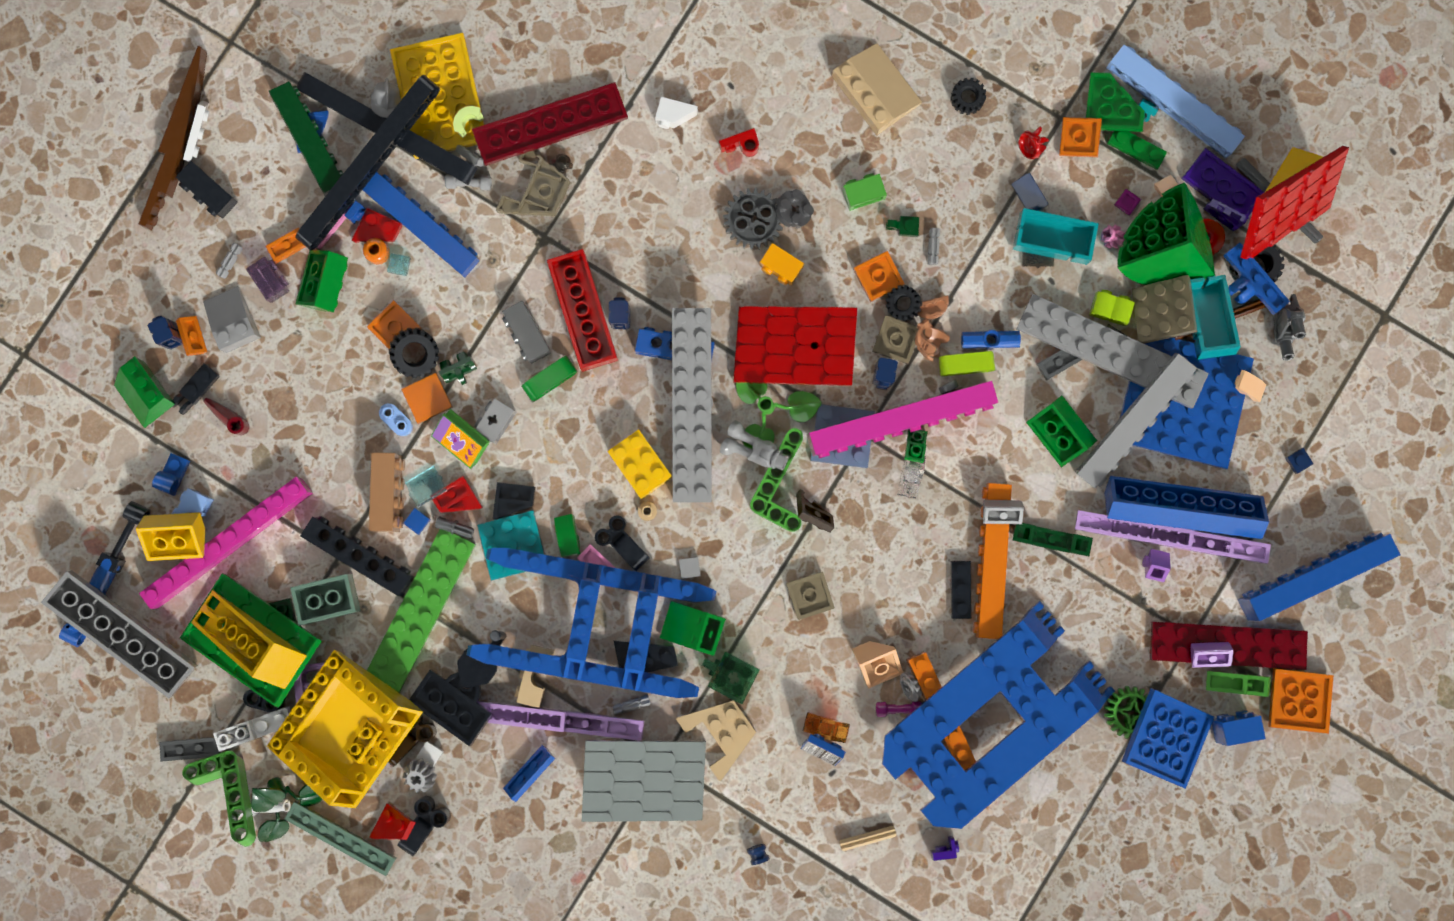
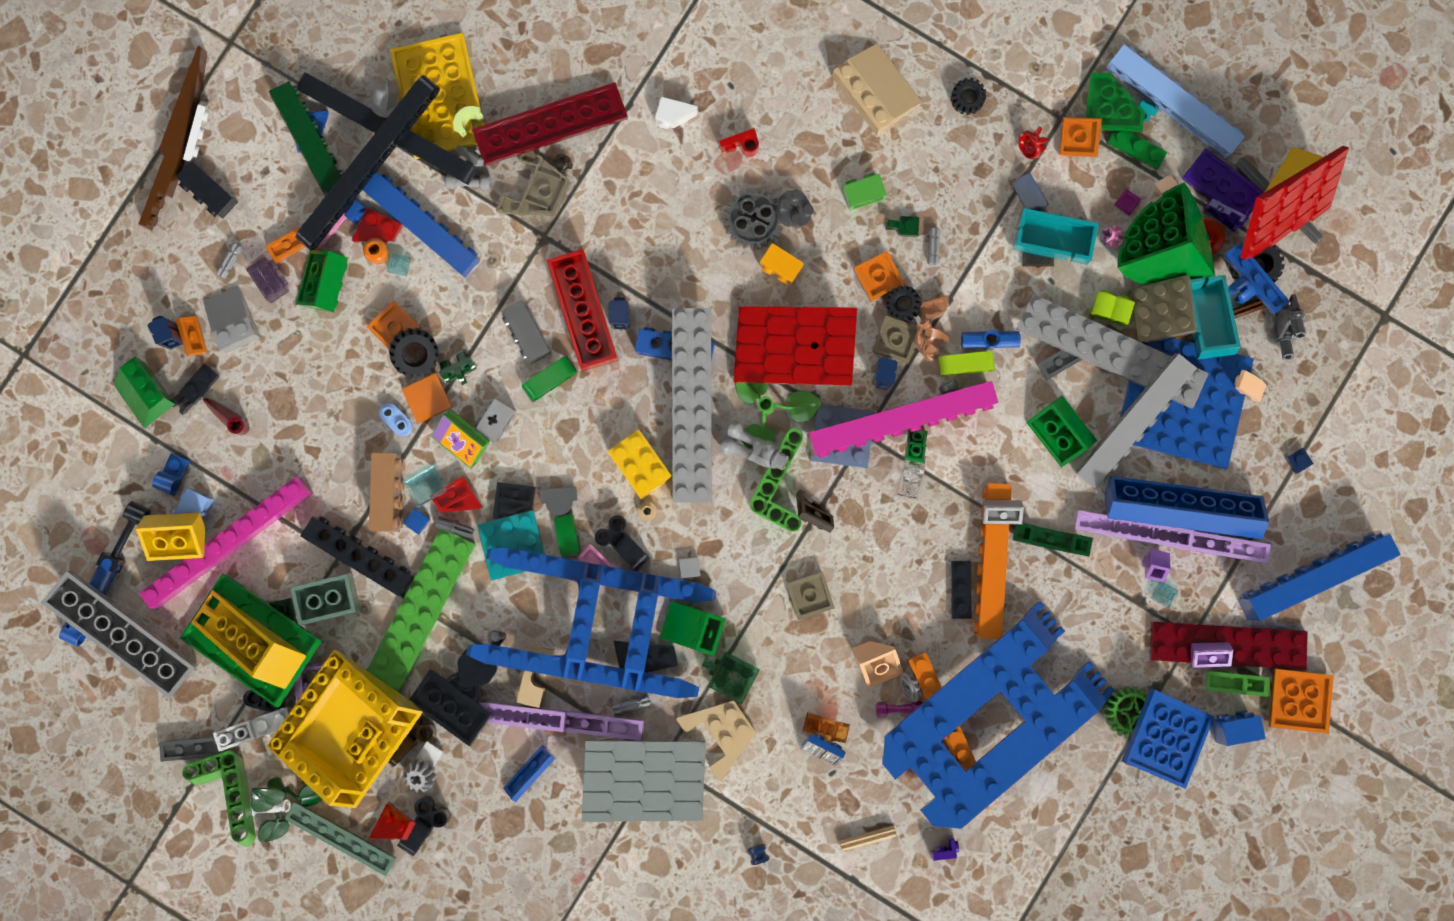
none -> dark grey piece [540,486,577,516]
none -> clear light blue tile [1151,581,1179,608]

